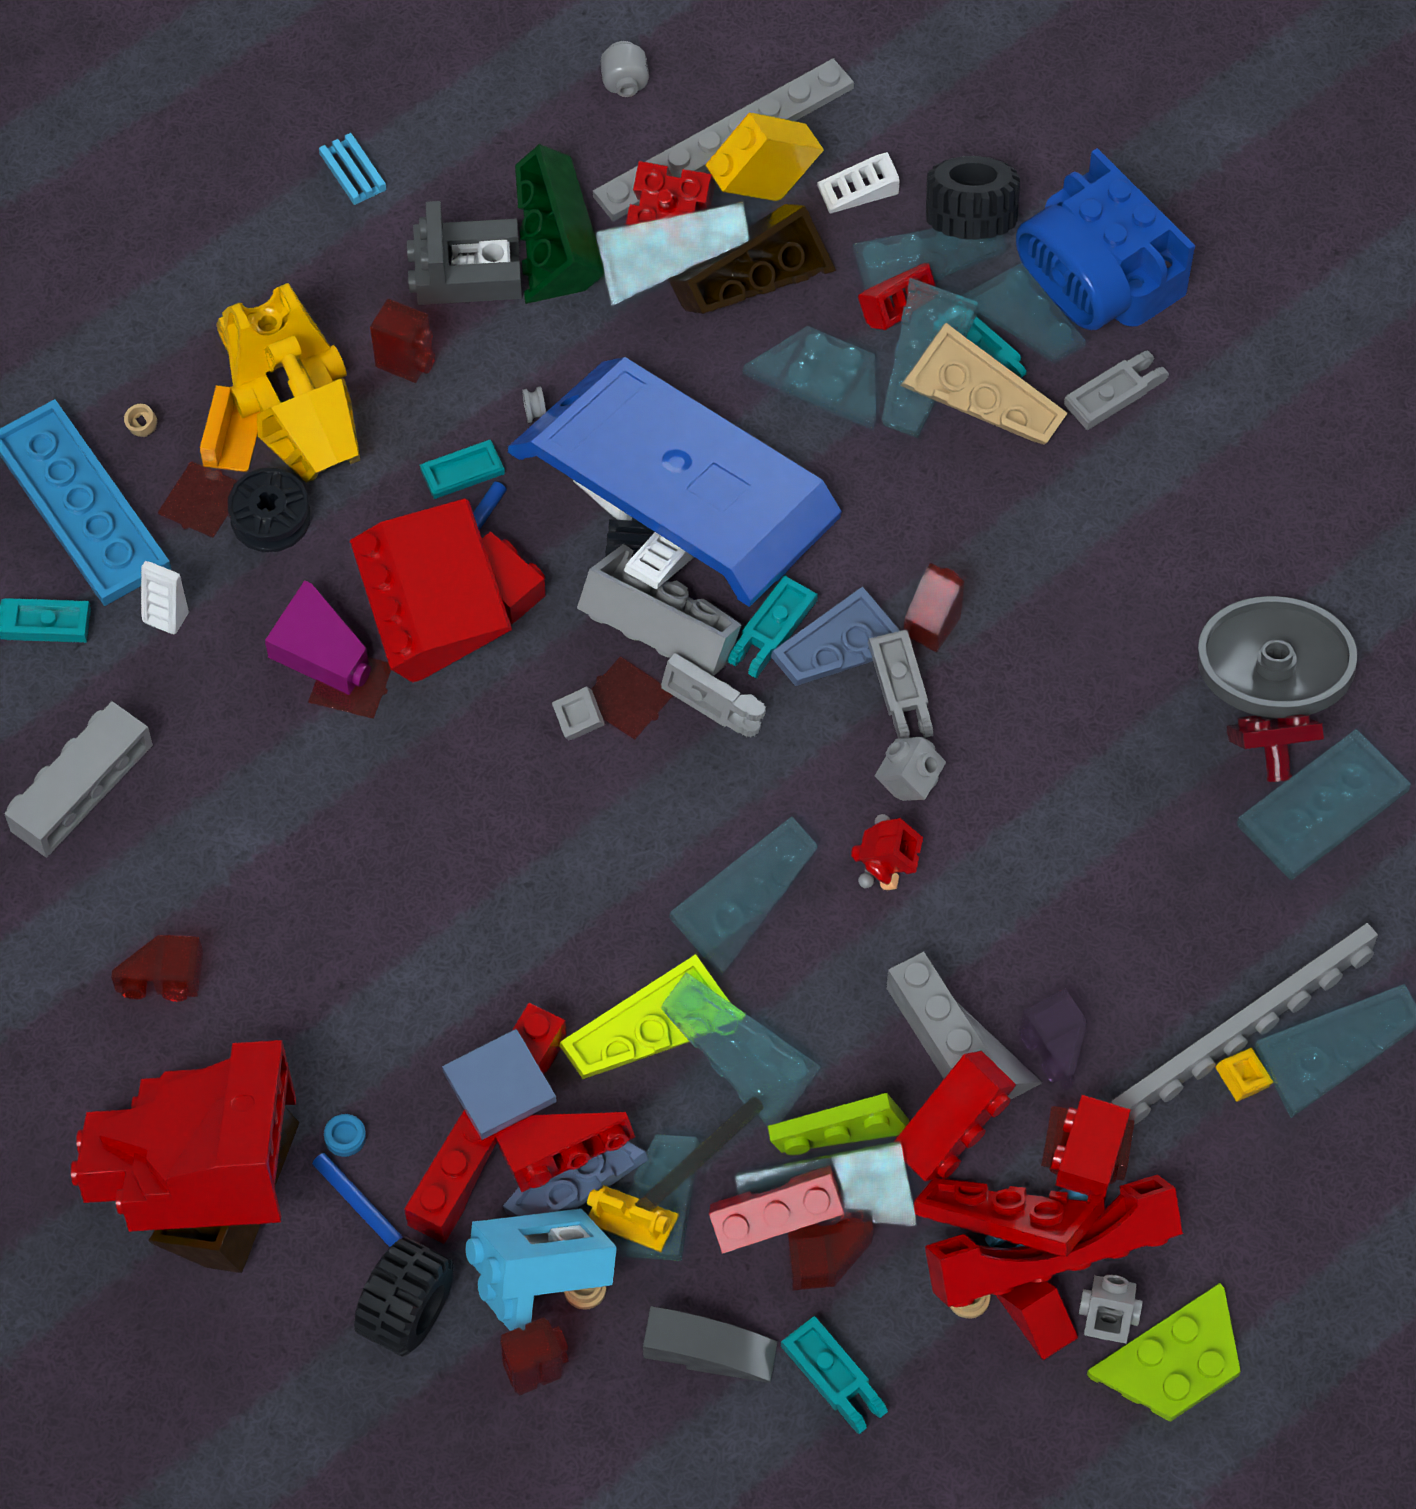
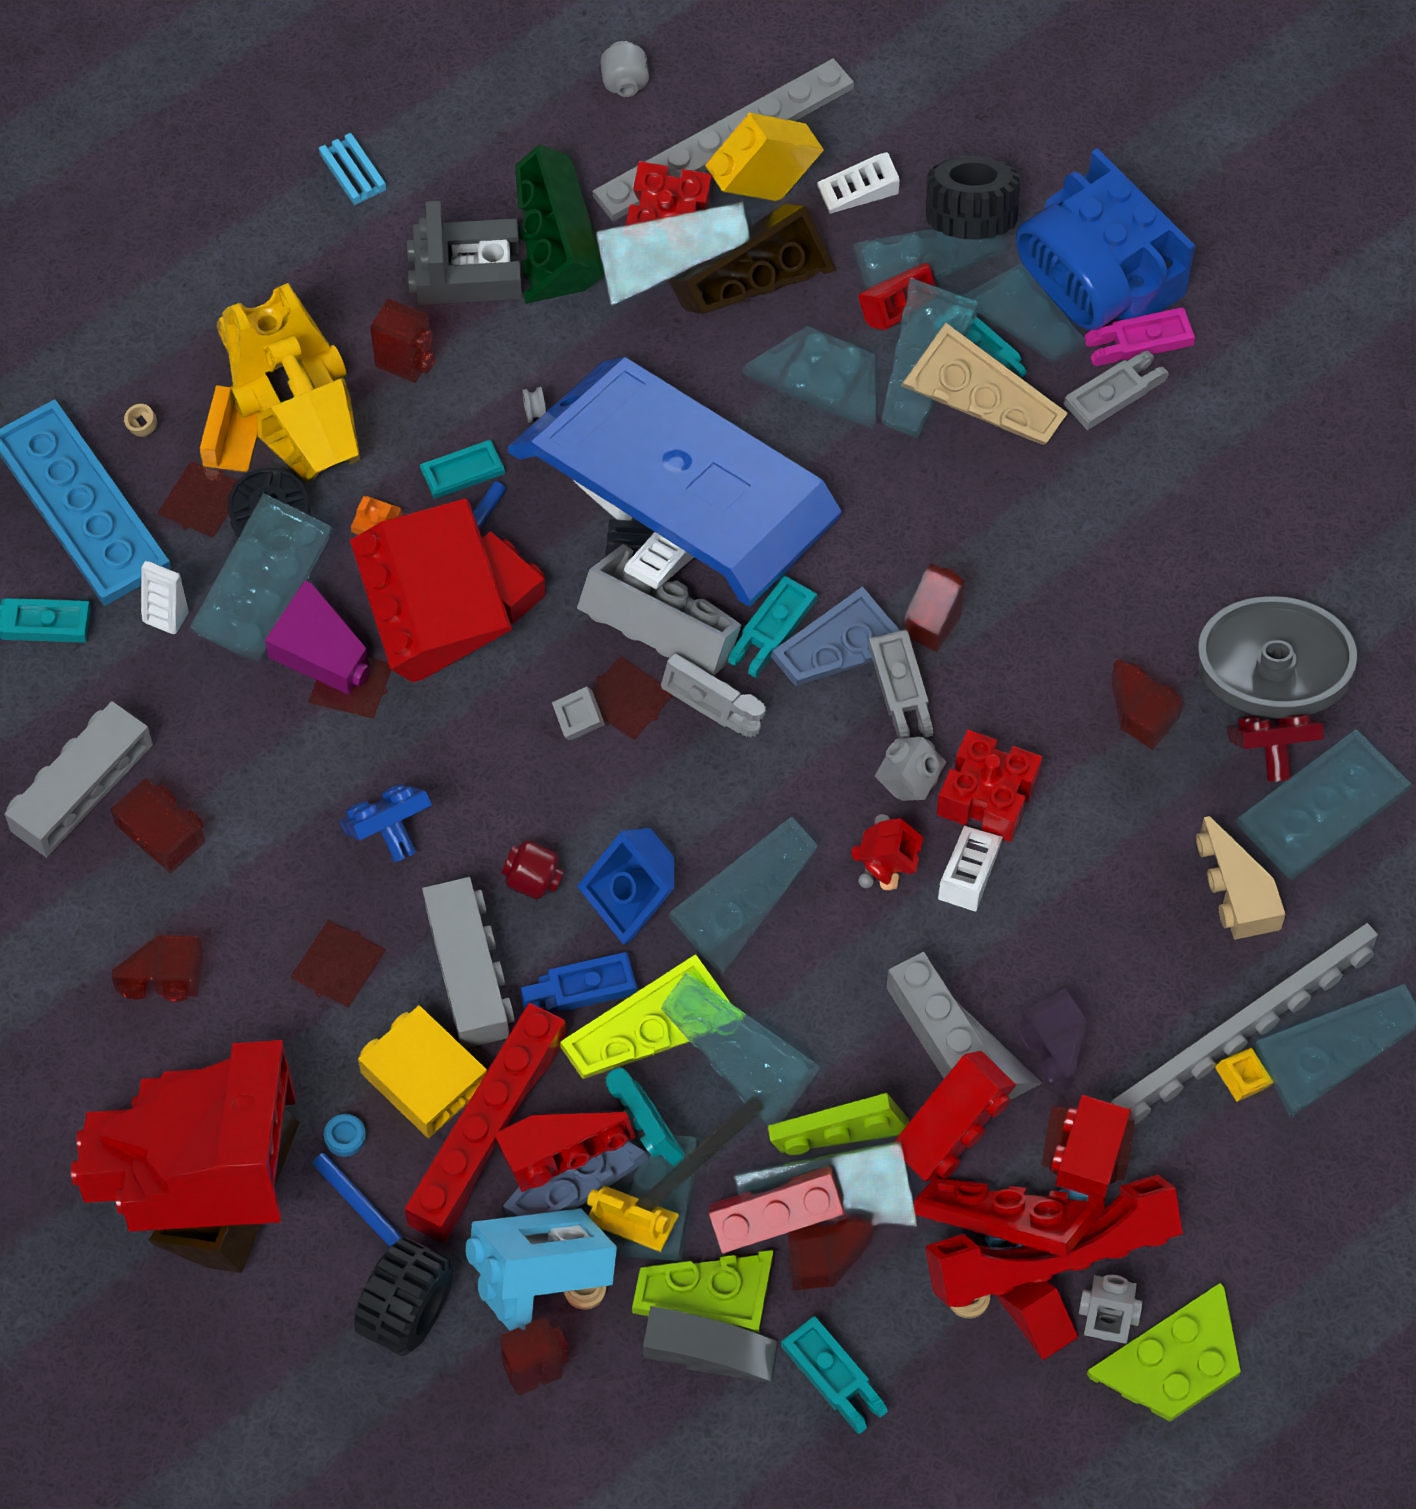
sand blue tile [442,1029,556,1140] -> none
none -> clear red brick [111,778,205,874]
none -> clear light blue plate [190,493,333,664]
none -> clear red piece [291,920,386,1008]
none -> blue plate [338,783,432,862]
none -> orange tile [351,496,402,535]
none -> yellow brick [358,1005,487,1139]
none -> light grey brick [422,877,514,1049]
none -> dark red head [501,840,564,900]
none -> blue hinge [520,952,637,1013]
none -> blue slope [577,828,674,945]
none -> teal hinge [605,1067,685,1166]
none -> lime wing [632,1250,774,1334]
none -> red brick [937,730,1043,842]
none -> white slope [938,826,1003,912]
none -> dark pink hinge [1084,307,1195,366]
none -> clear red slope [1111,658,1184,750]
none -> tan slope [1196,816,1286,940]

